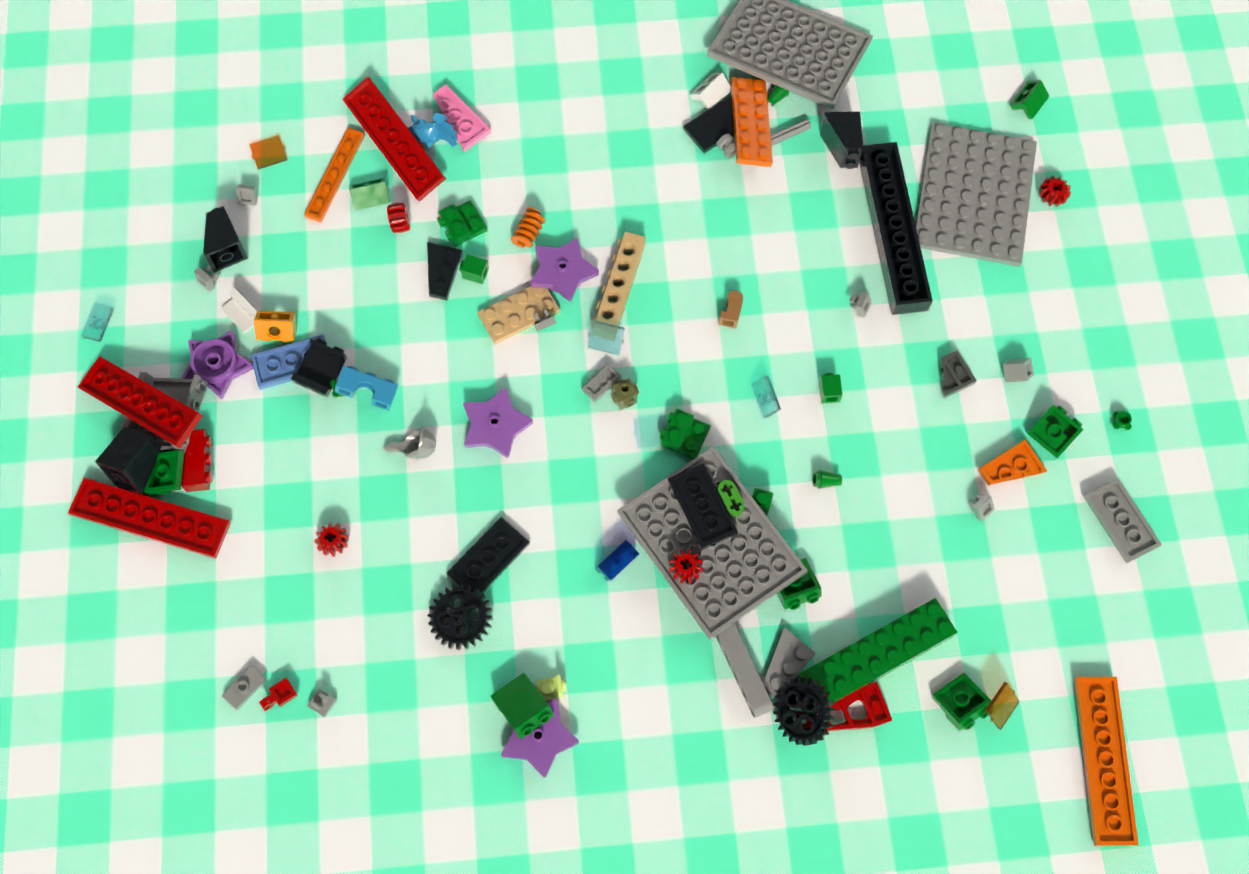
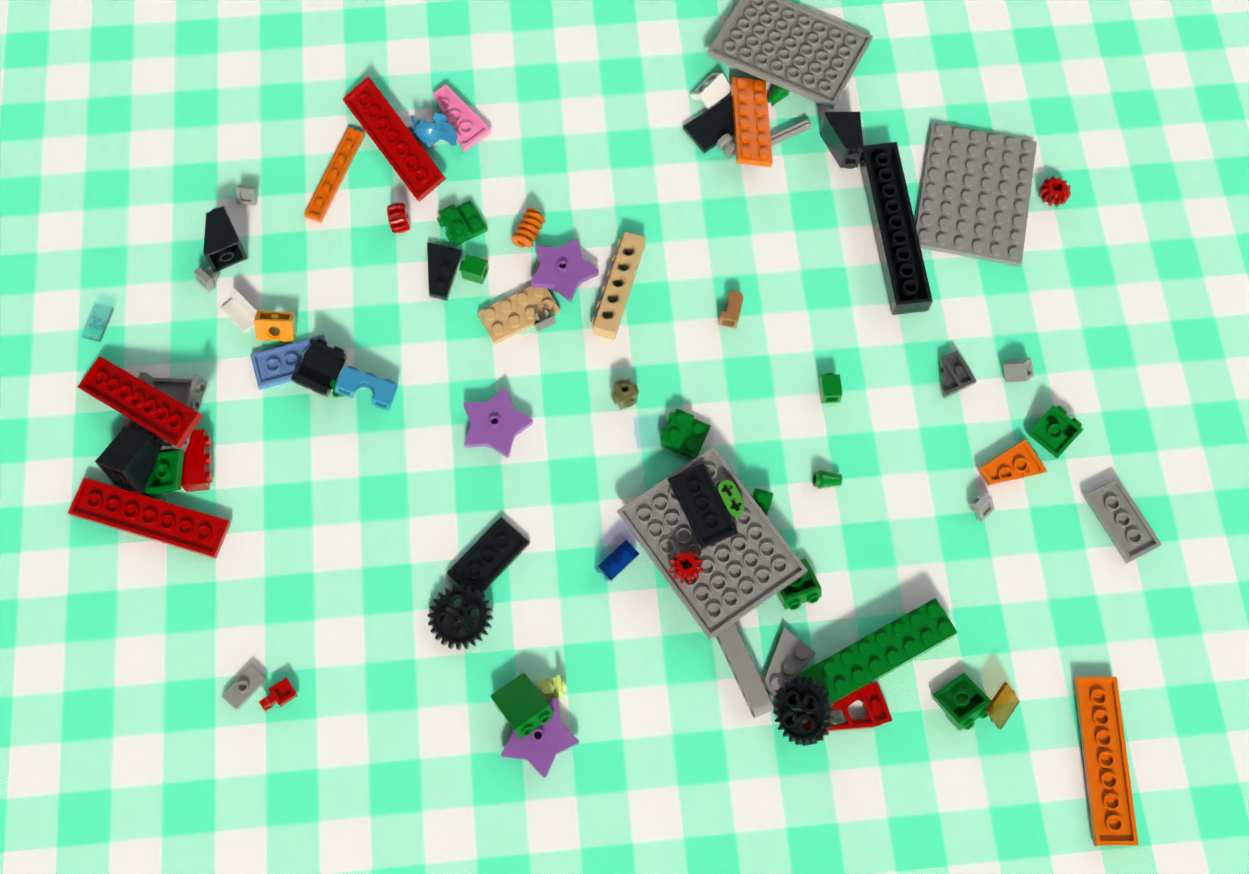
medium lavender plate [181,331,254,399] -> none
clear orange piece [249,135,288,170] -> none
light grey tile [307,689,337,718] -> none
red gear [314,522,349,557] -> none
panel [349,178,390,210] -> none
light grey piece [383,426,436,460] -> none
light grey plate [581,364,621,402] -> none
clear light blue piece [588,320,625,355] -> none
clear light blue plate [751,375,781,418] -> none
light grey tile [849,291,872,318] -> none
green panel [1010,80,1049,119] -> none
green plate [1112,411,1132,430] -> none

